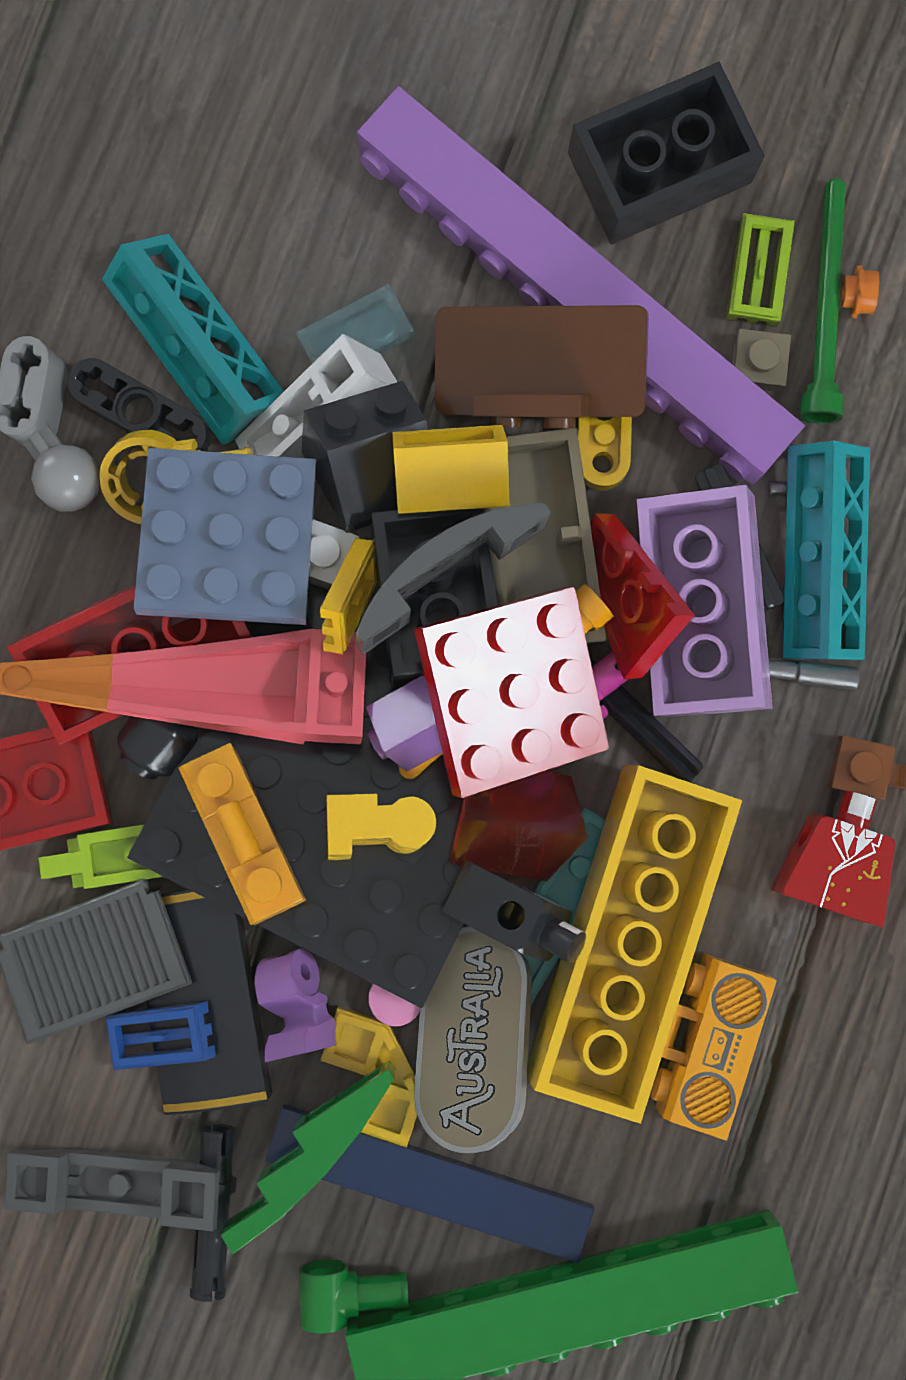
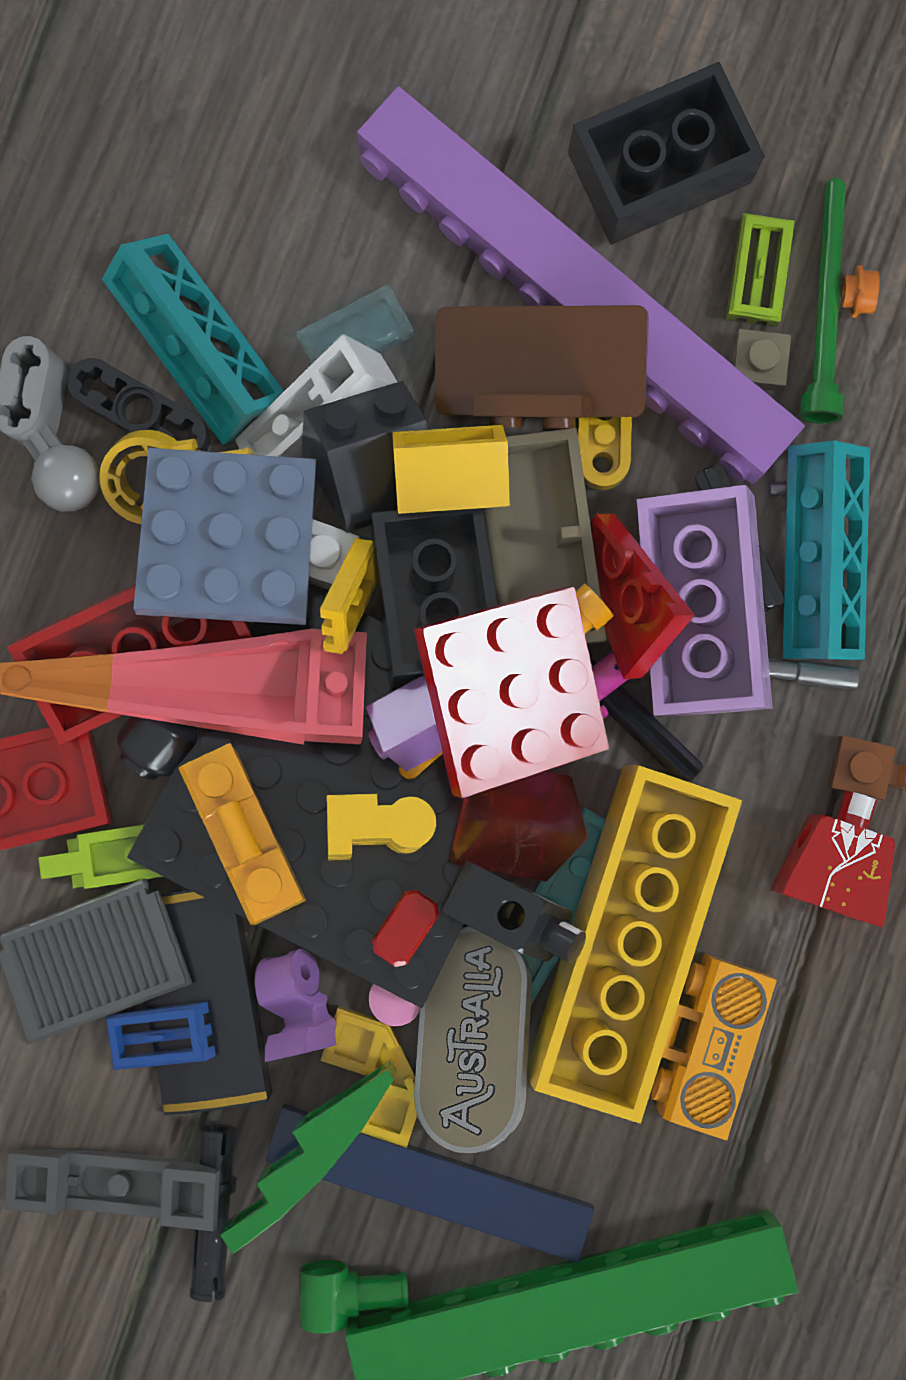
dark grey slope [356,503,551,655] -> none
none -> red piece [372,890,439,967]

